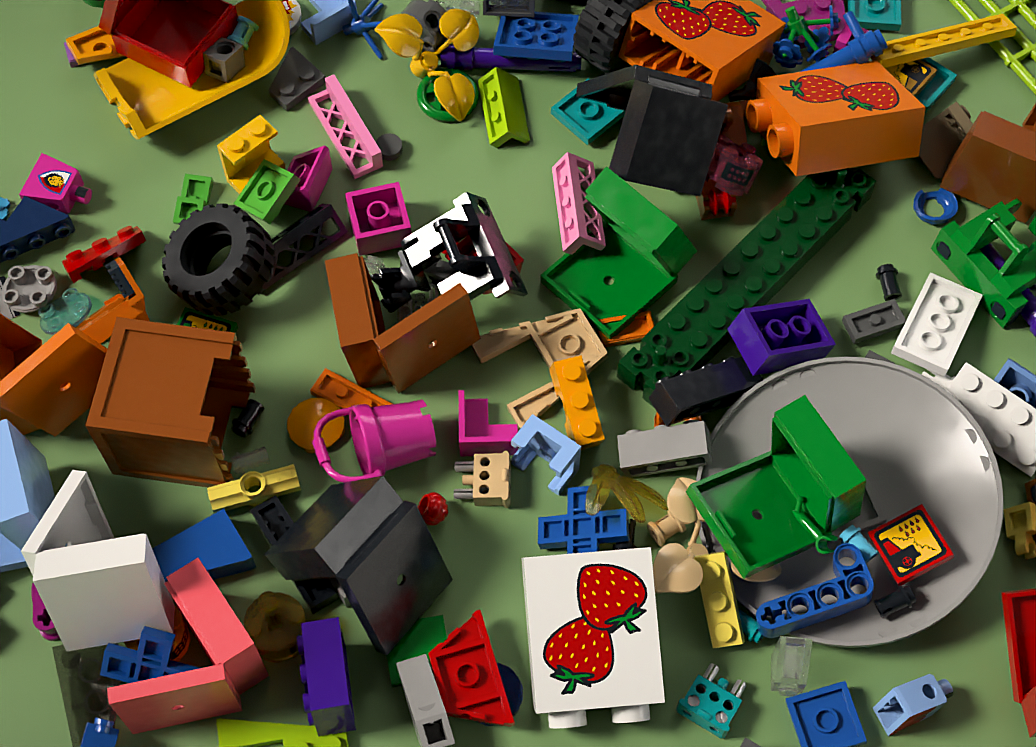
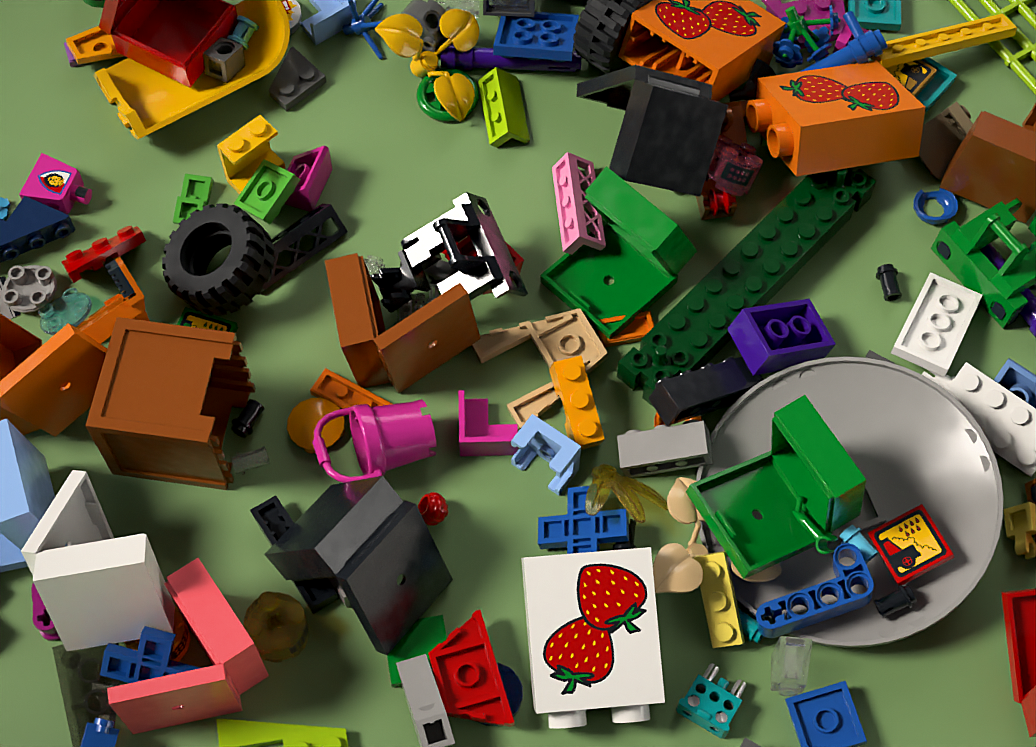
blue slope [152,509,256,582] -> none
light yellow piece [207,464,301,514] -> none
dark purple brick [297,617,356,737] -> none
bright pink fence [308,75,383,180] -> none
dark pink brick [345,182,412,256] -> none
dark grey tile [376,133,403,161] -> none
tan piece [453,451,511,508] -> none
teal plate [551,78,625,145] -> none
tan bush [647,510,686,546] -> none
dark grey plate [842,299,906,344] -> none
light blue torso [873,674,953,736] -> none

